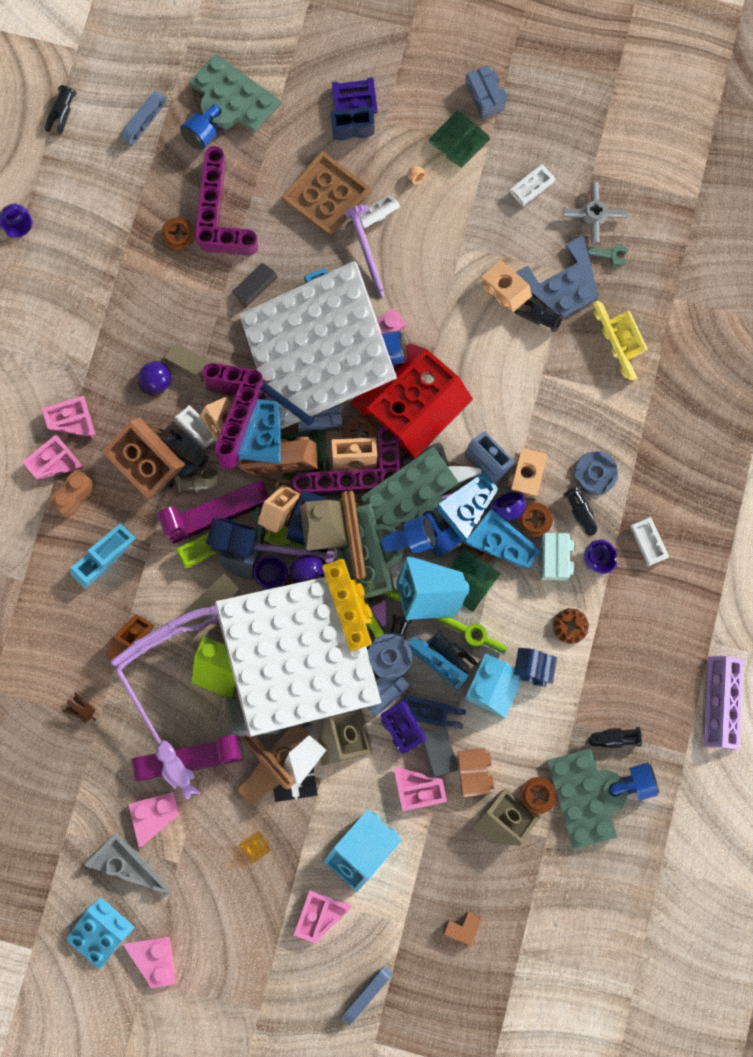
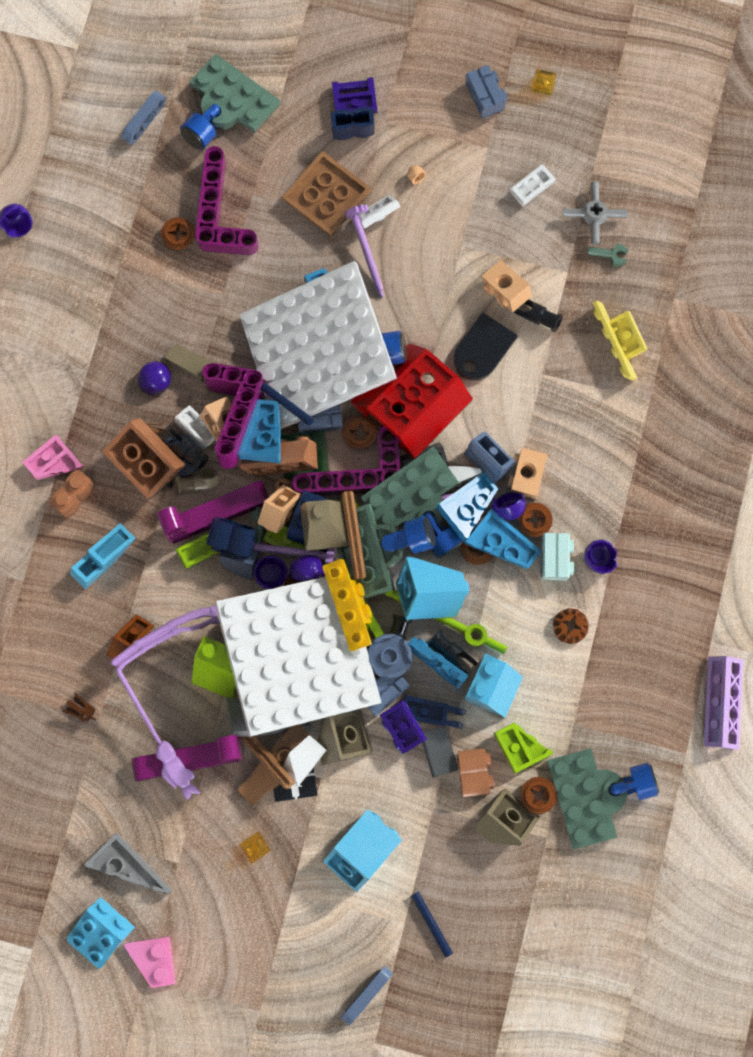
bright pink wing [42,396,96,437] -> none
black piece [45,85,77,134] -> none
bright pink wing [128,792,179,847] -> none
dark tan slope [181,573,241,639] -> none
dark grey slope [232,263,277,306] -> none
bright pink wing [294,890,351,943] -> none
light nougat brick [331,438,377,471] -> none
medium lavender slope [371,600,386,629] -> none
bright pink plate [377,308,406,333] -> none
bright pink wing [394,767,447,811] -> none
clear green slope [429,111,490,168] -> none
nougat piece [443,912,482,946] -> none
clear green slope [450,548,501,612] -> none
dark blue brick [514,648,557,687] -> none
sand blue wing [515,235,599,320] -> none
black piece [563,486,597,535] -> none
sand blue tile [574,451,618,495] -> none
black piece [588,727,642,749] -> none
white plate [630,517,669,566] -> none
none -> dark blue bar [411,891,453,958]
none -> black tile [454,312,518,381]
none -> lime wing [493,722,553,774]
none -> clear yellow tile [532,69,557,96]

